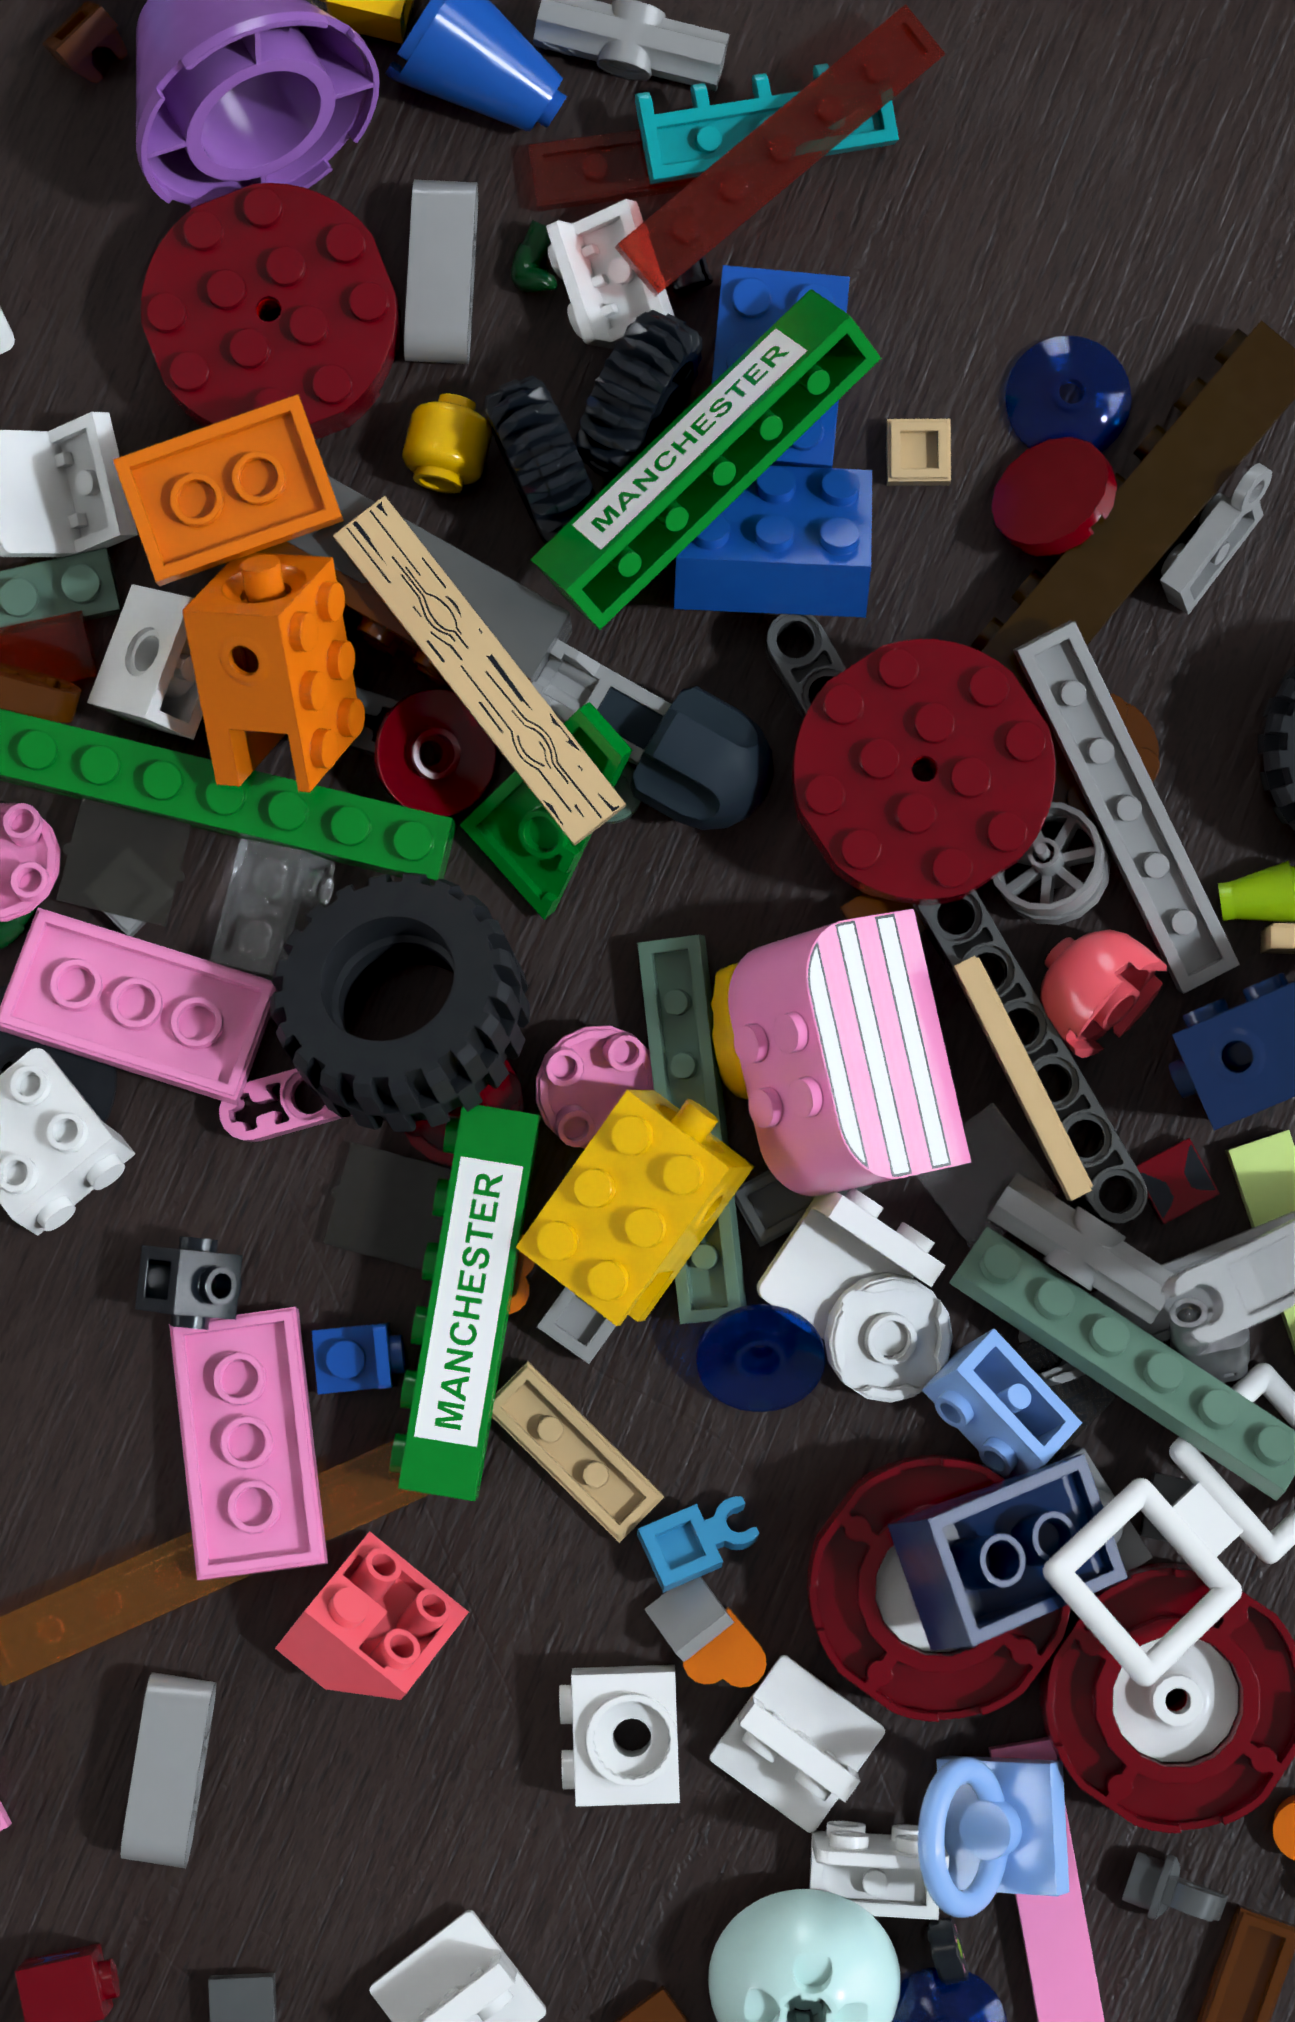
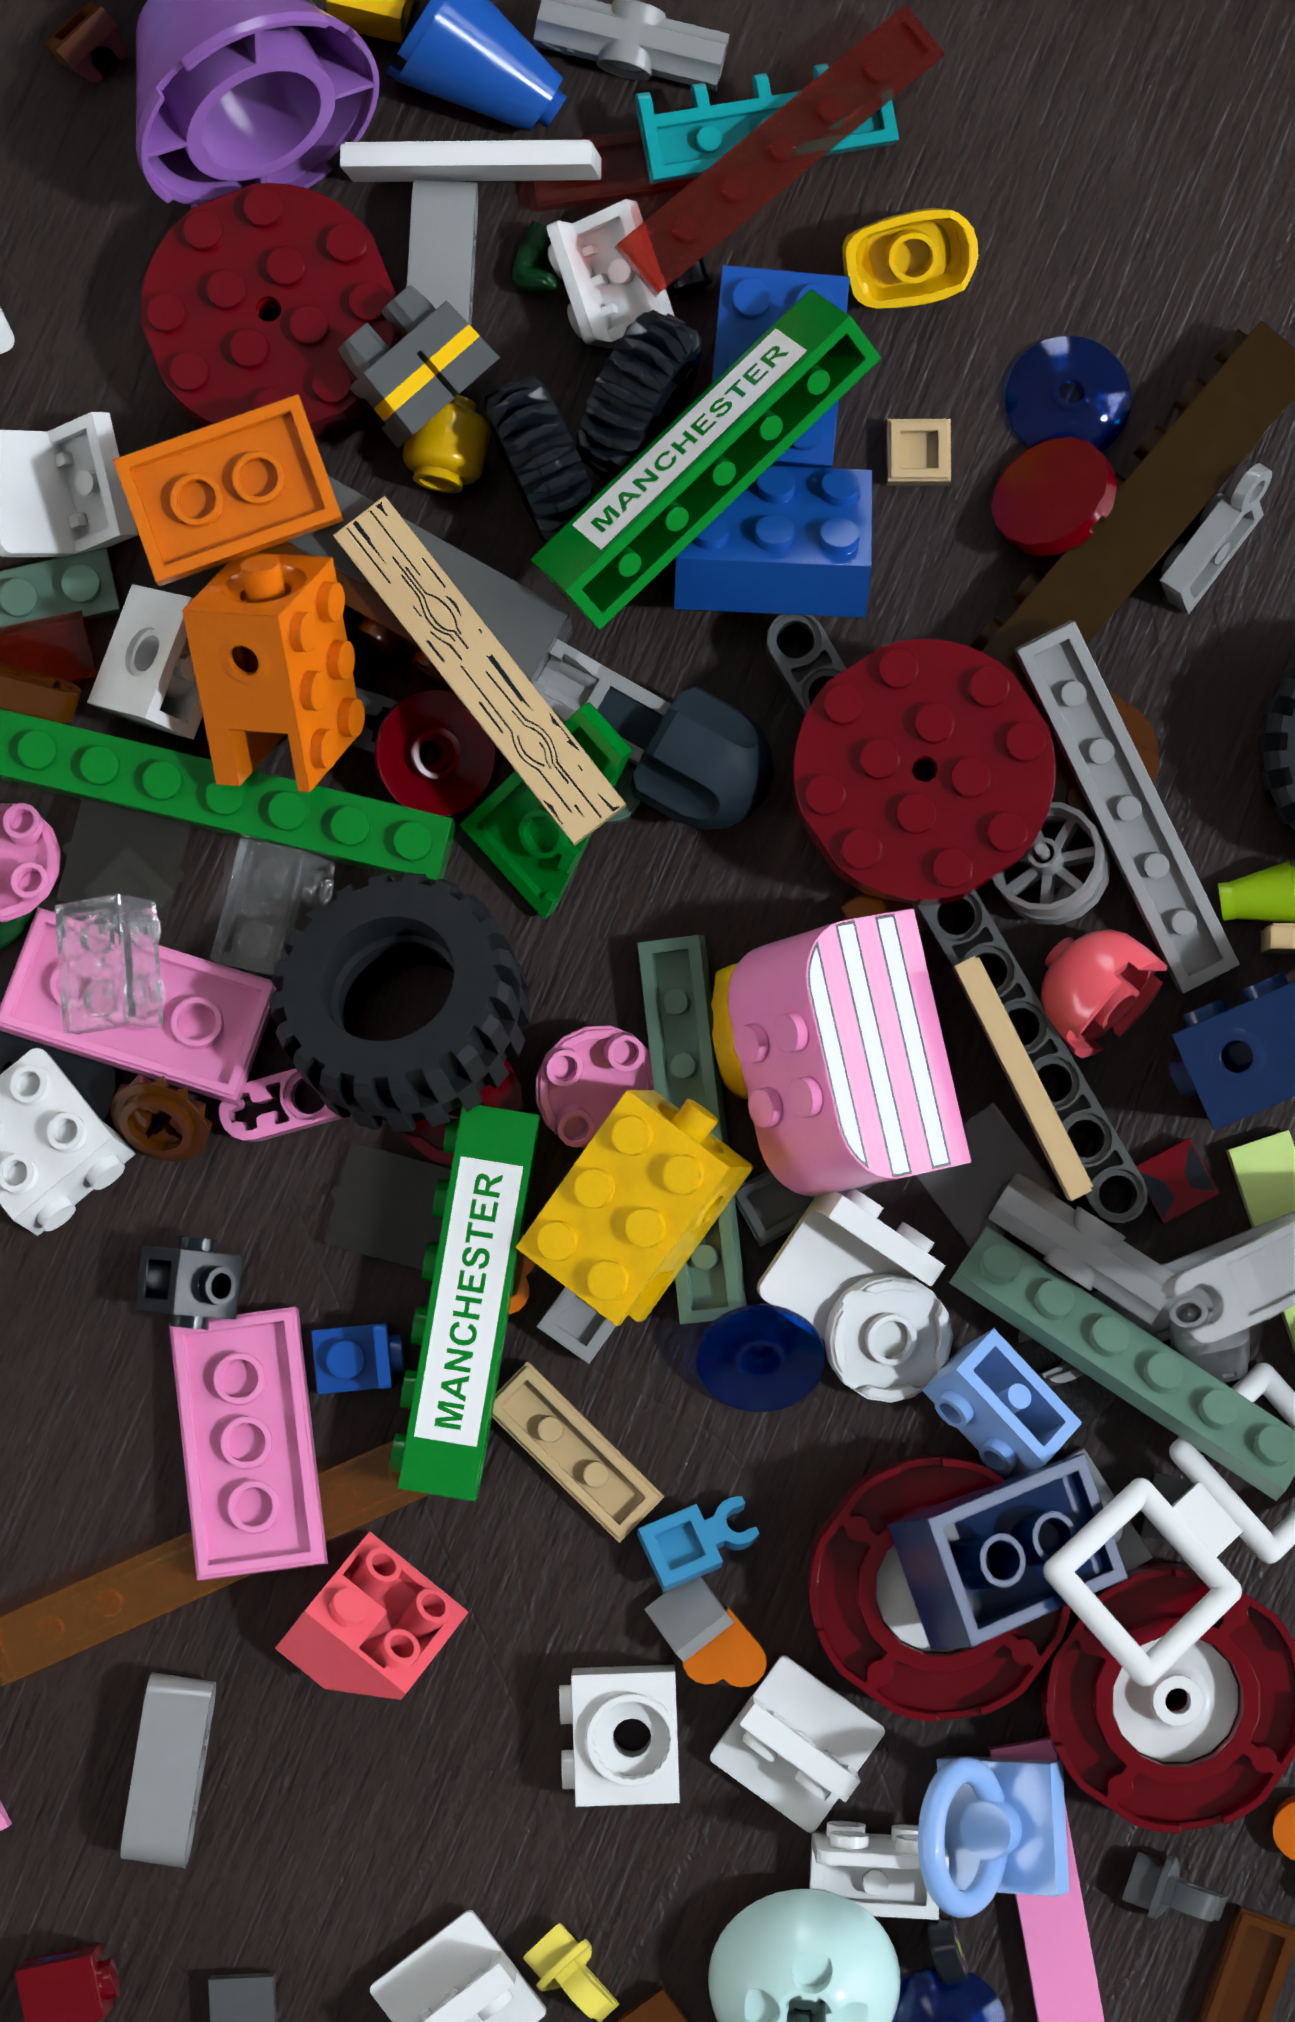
none -> clear bracket [55,894,165,1035]
none -> reddish brown gear [110,1075,212,1161]
none -> dark grey hips [337,285,500,448]
none -> white tile [340,140,602,182]
none -> light yellow piece [523,1923,619,2022]
none -> yellow piece [842,208,978,309]

